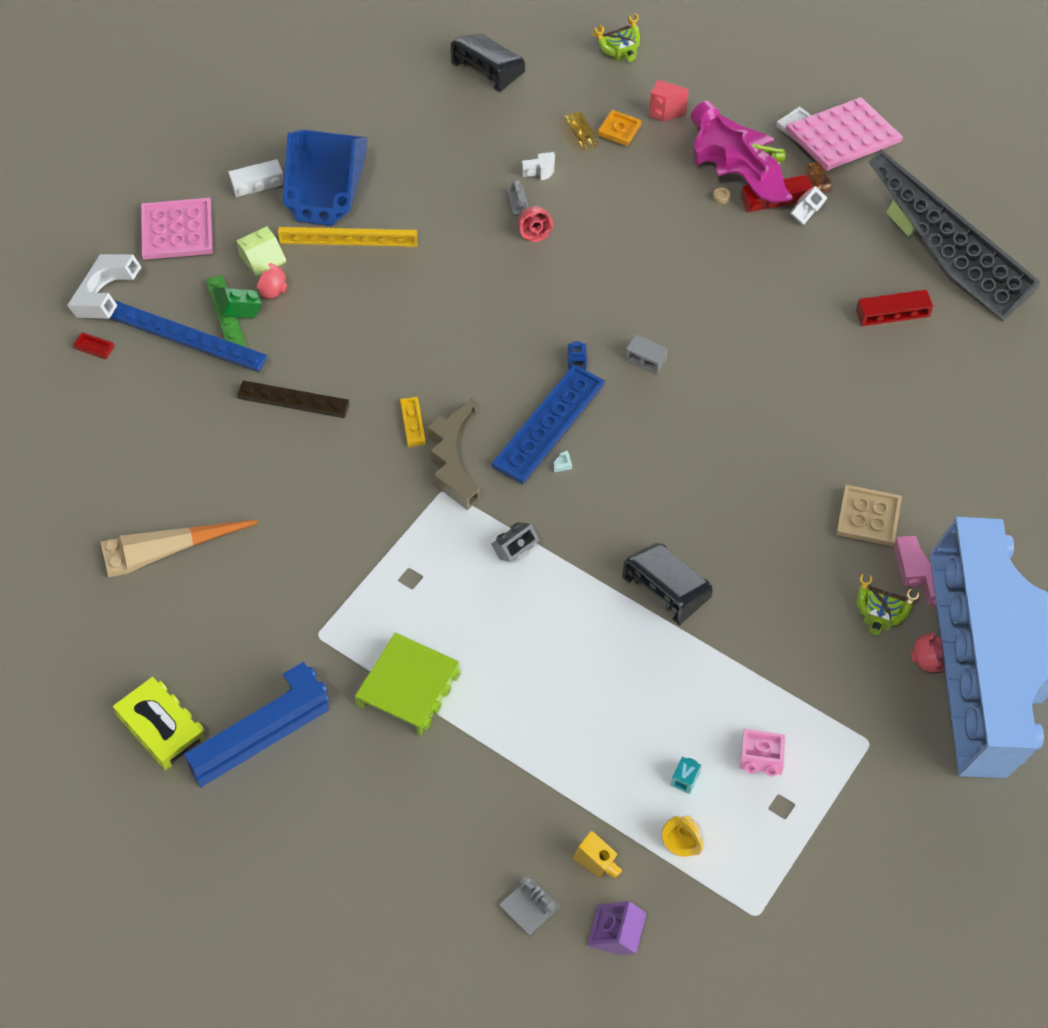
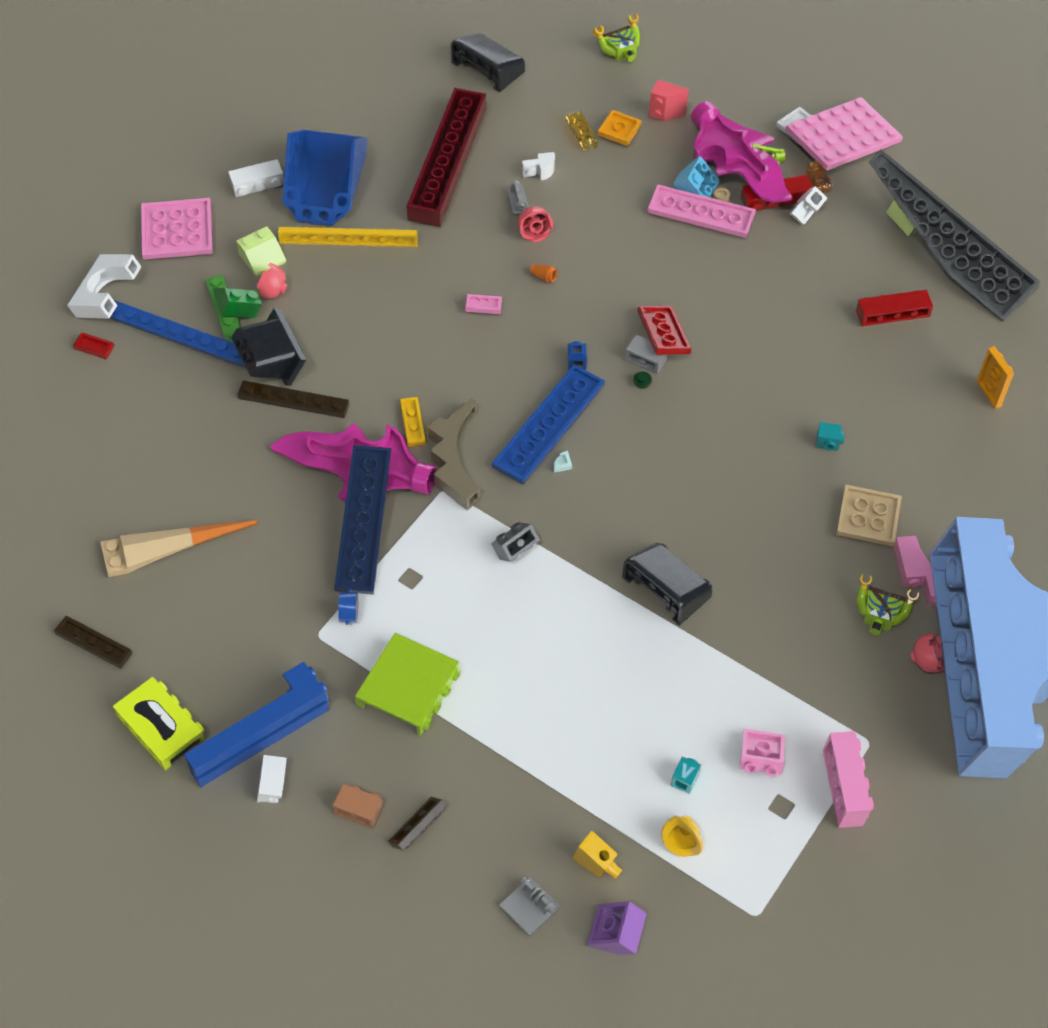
none -> dark brown plate [54,615,133,669]
none -> black windscreen [231,308,306,385]
none -> white hinge [257,755,287,803]
none -> dark pink piece [270,423,436,501]
none -> nougat brick [333,784,383,829]
none -> dark blue plate [334,445,392,595]
none -> blue piece [338,590,359,625]
none -> dark brown plate [388,797,446,851]
none -> dark red brick [407,87,486,227]
none -> bright pink plate [465,294,502,314]
none -> orange cone [530,264,557,283]
none -> dark green plate [633,371,652,389]
none -> red tile [637,306,692,355]
none -> bright pink plate [648,185,756,238]
none -> medium azure slope [673,156,720,198]
none -> teal brick [815,422,845,451]
none -> bright pink brick [823,731,873,828]
none -> light orange plate [976,346,1014,409]

